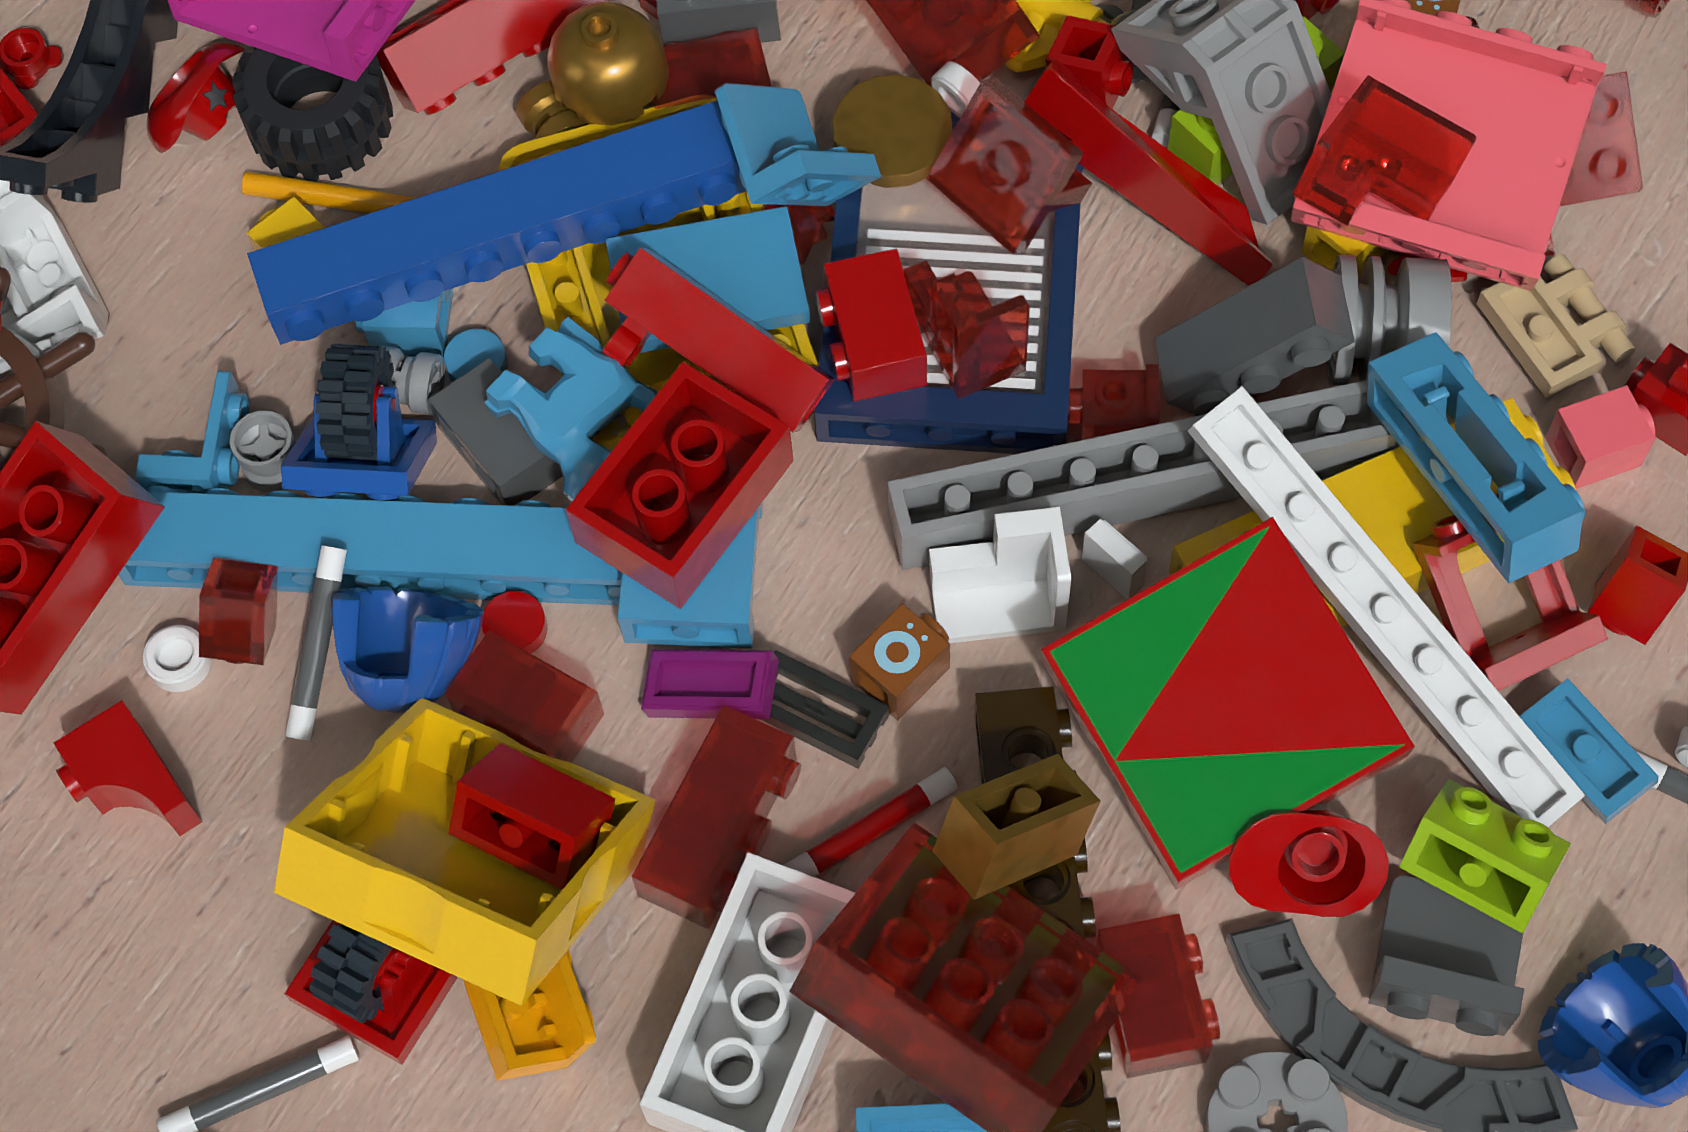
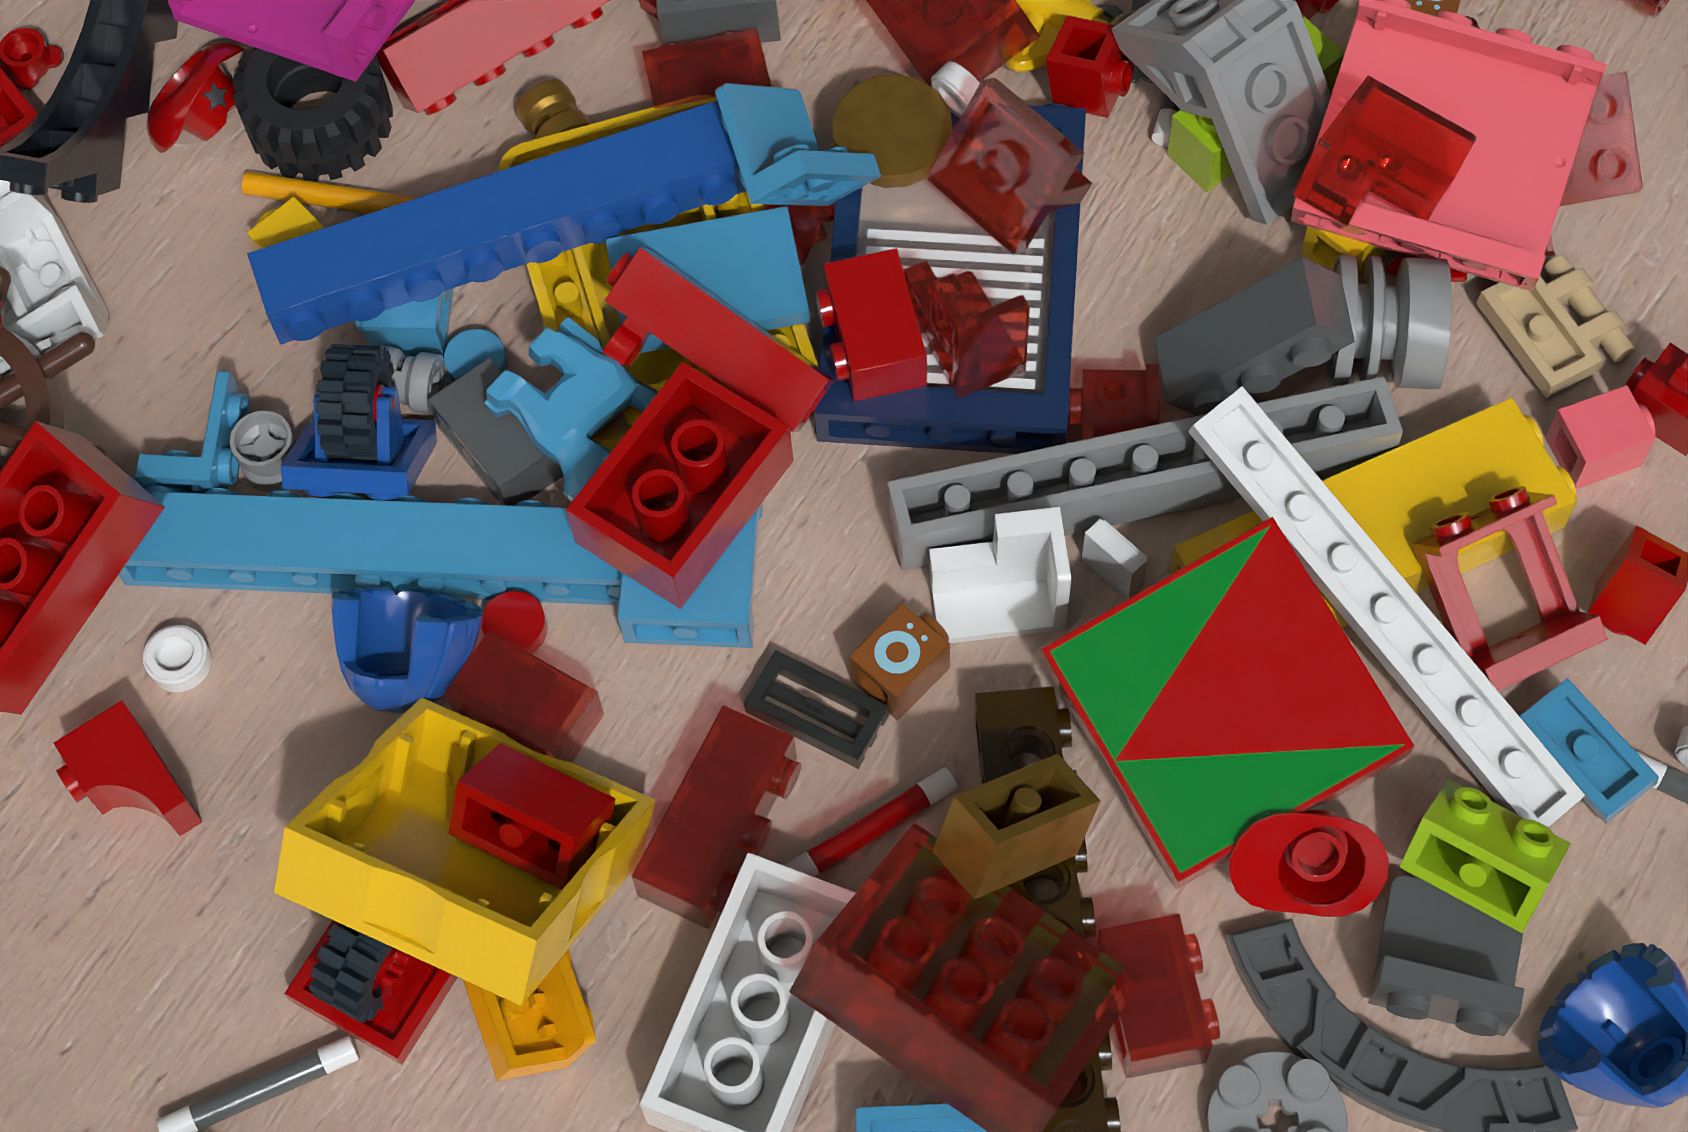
clear red brick [199,558,278,665] -> none
dark grey bar [285,545,347,741] -> none
pearl gold cylinder [547,1,669,126] -> none
magenta tile [641,649,779,719] -> none
red wedge [1023,59,1273,286] -> none
dark azure brick [1367,332,1585,584] -> none

